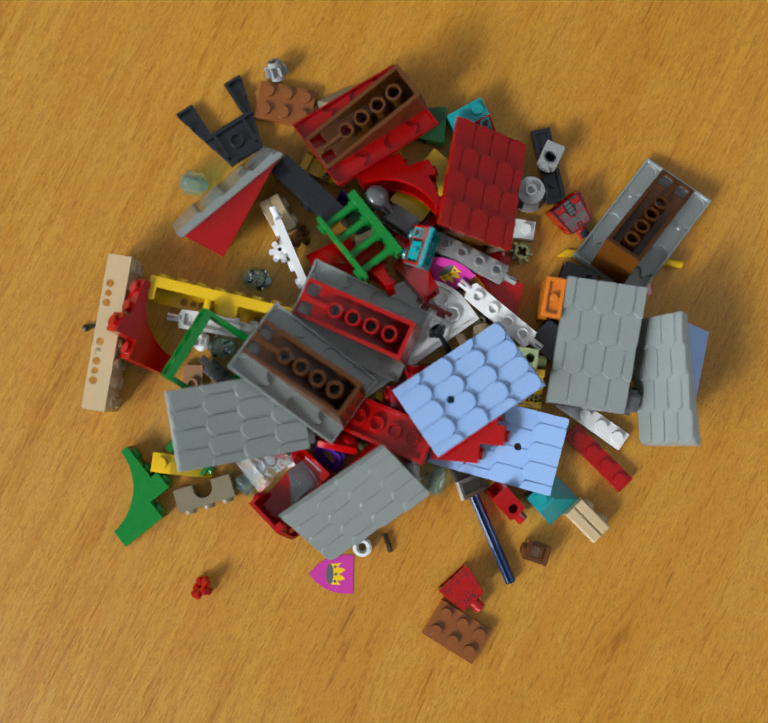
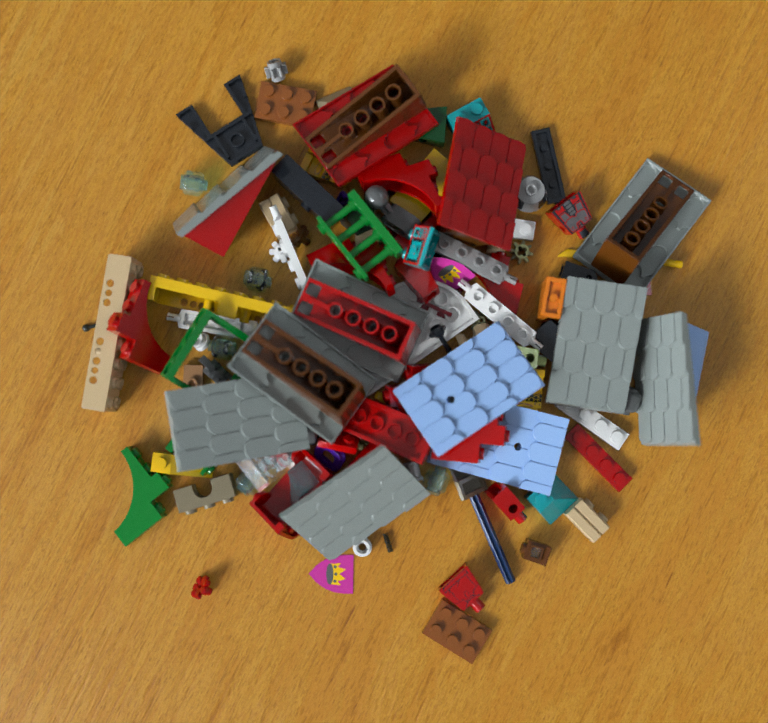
light grey brick [536,140,565,173] -> none

